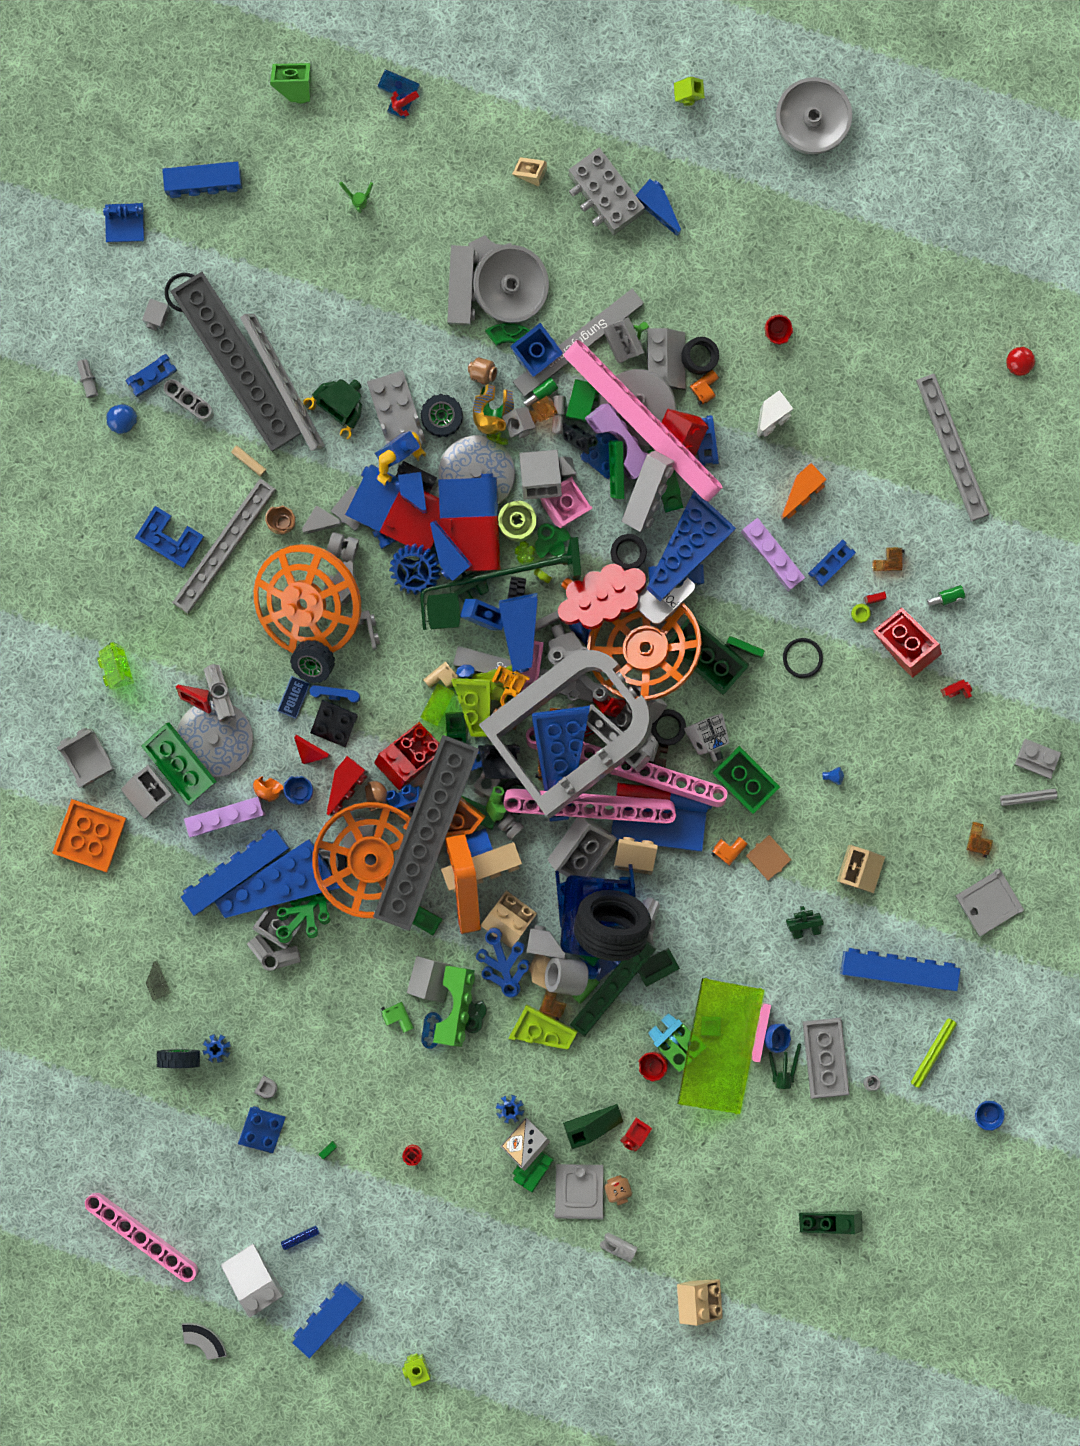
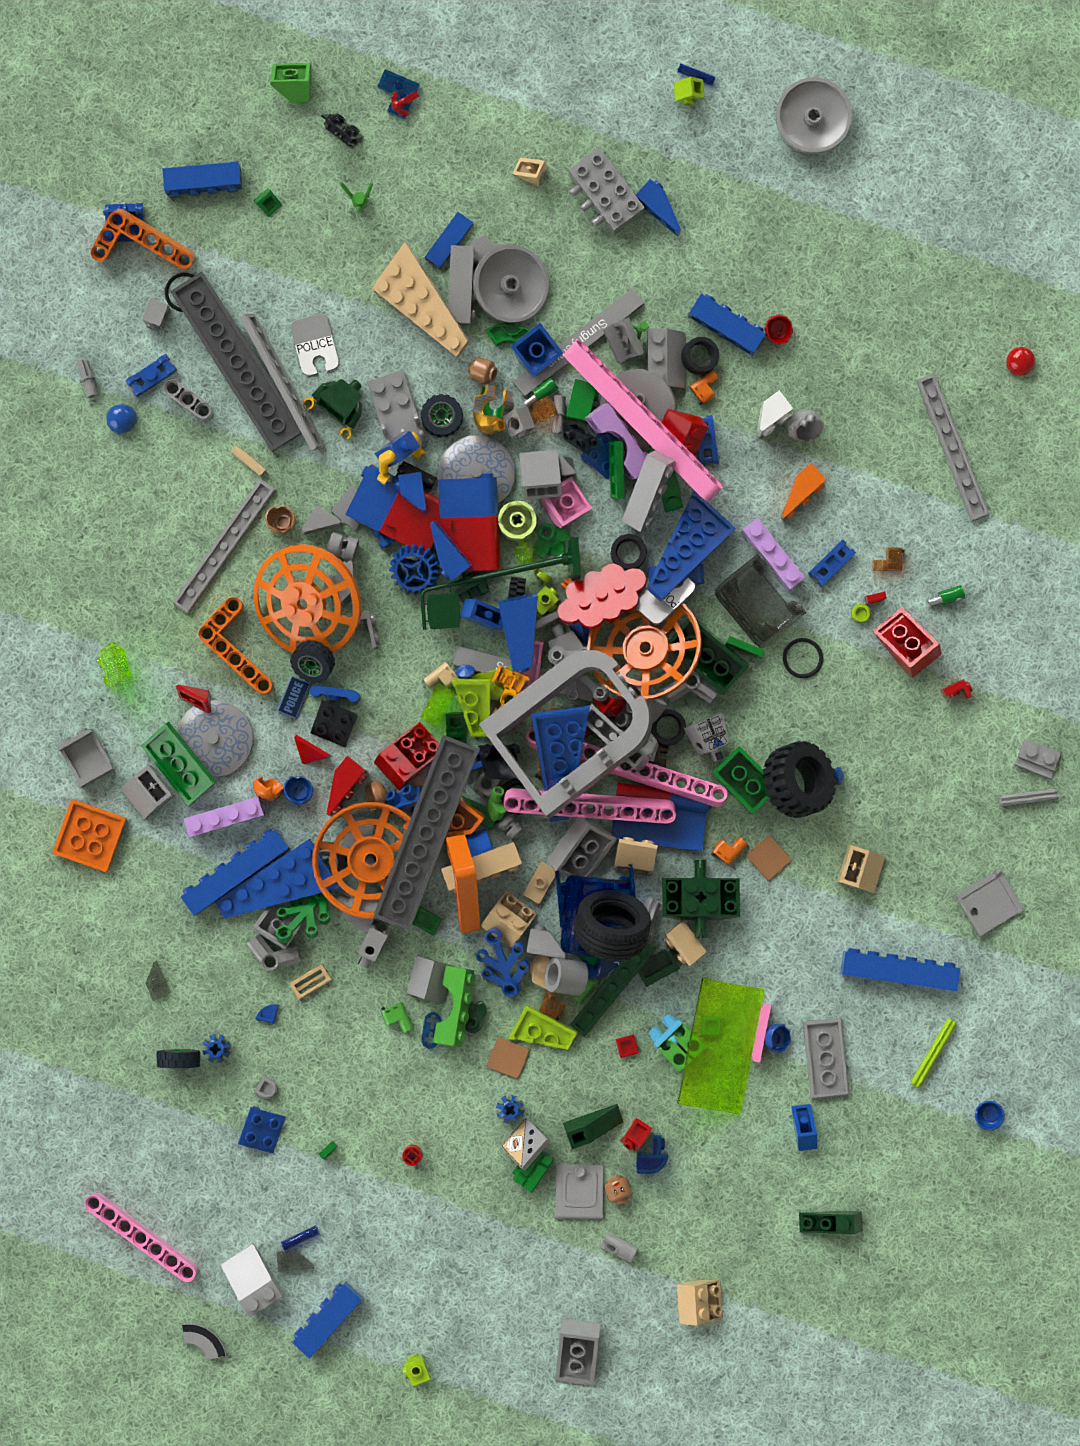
blue plate [135,506,204,569] -> none
light grey piece [204,664,236,723] -> none
clear neon green plant [486,432,509,445] -> none
red hair [638,1051,668,1082] -> none
dark green plant [769,1043,801,1089] -> none
dark green hips [786,906,824,939] -> none
light grey hinge [863,1075,880,1091] -> none
clear orange piece [966,822,993,858] -> none
none -> orange beam [91,209,196,269]
none -> orange beam [198,597,274,695]
none -> green slope [253,188,282,217]
none -> blue tile [255,1004,279,1024]
none -> clear smoke tile [277,1250,314,1272]
none -> tan tile [289,963,332,1000]
none -> piece [291,314,339,376]
none -> black hinge [321,113,364,148]
none -> light grey torso [337,893,379,934]
none -> light grey torso [358,921,392,968]
none -> tan wing [372,242,470,357]
none -> blue tile [425,212,473,269]
none -> medium nougat piece [486,1037,529,1079]
none -> tan plate [522,861,557,904]
none -> lime brick [537,586,559,617]
none -> light grey slope [555,1319,601,1385]
none -> red tile [615,1034,639,1058]
none -> clear blue brick [636,1133,668,1174]
none -> light grey piece [662,672,719,704]
none -> dark green slope [662,860,740,938]
none -> tan slope [664,920,707,966]
none -> clear blue piece [677,63,716,86]
none -> blue brick [688,294,766,356]
none -> clear smoke windscreen [714,554,806,648]
none -> black tyre [762,741,837,818]
none -> light grey hair [786,410,824,442]
none -> blue slope [791,1104,818,1151]

